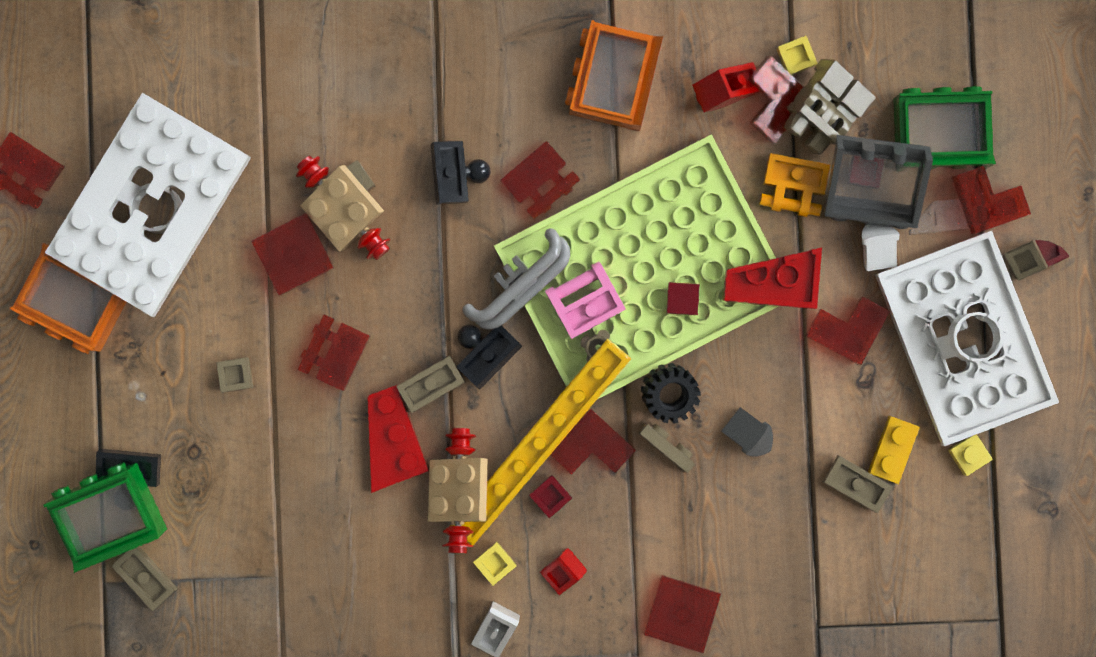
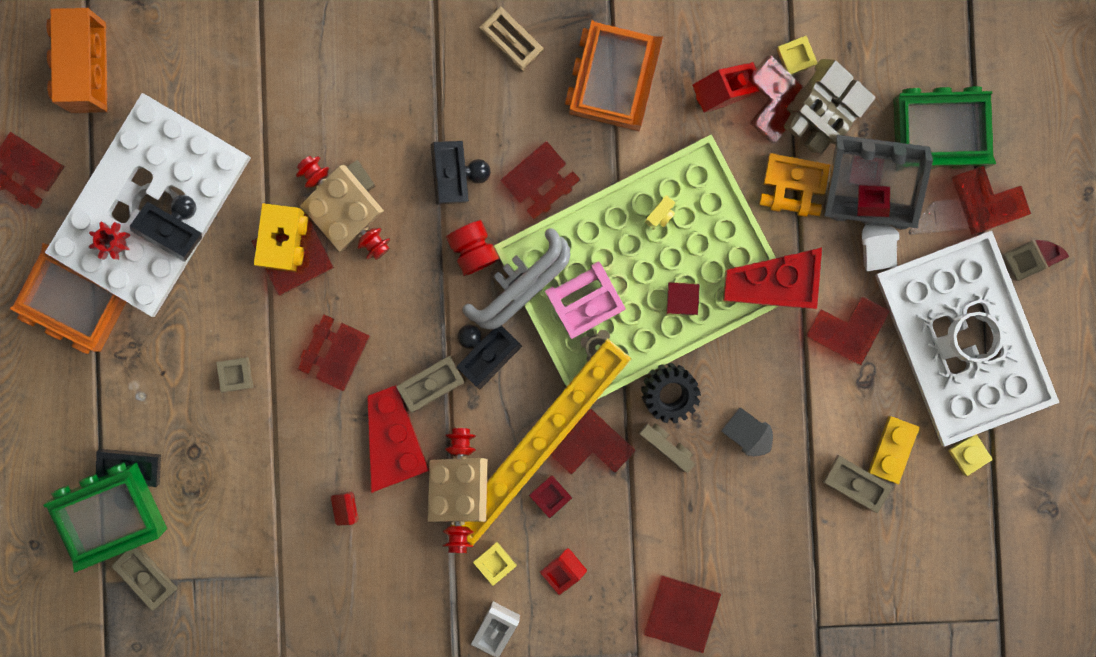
none -> orange brick [46,8,107,113]
none -> red gear [88,222,130,260]
none -> black plate [130,195,202,262]
none -> yellow brick [254,203,308,272]
none -> red slope [331,492,359,526]
none -> red wheel [446,220,500,276]
none -> tan tile [479,6,544,72]
none -> light yellow plate [645,195,675,230]
none -> dark red plate [857,185,890,217]

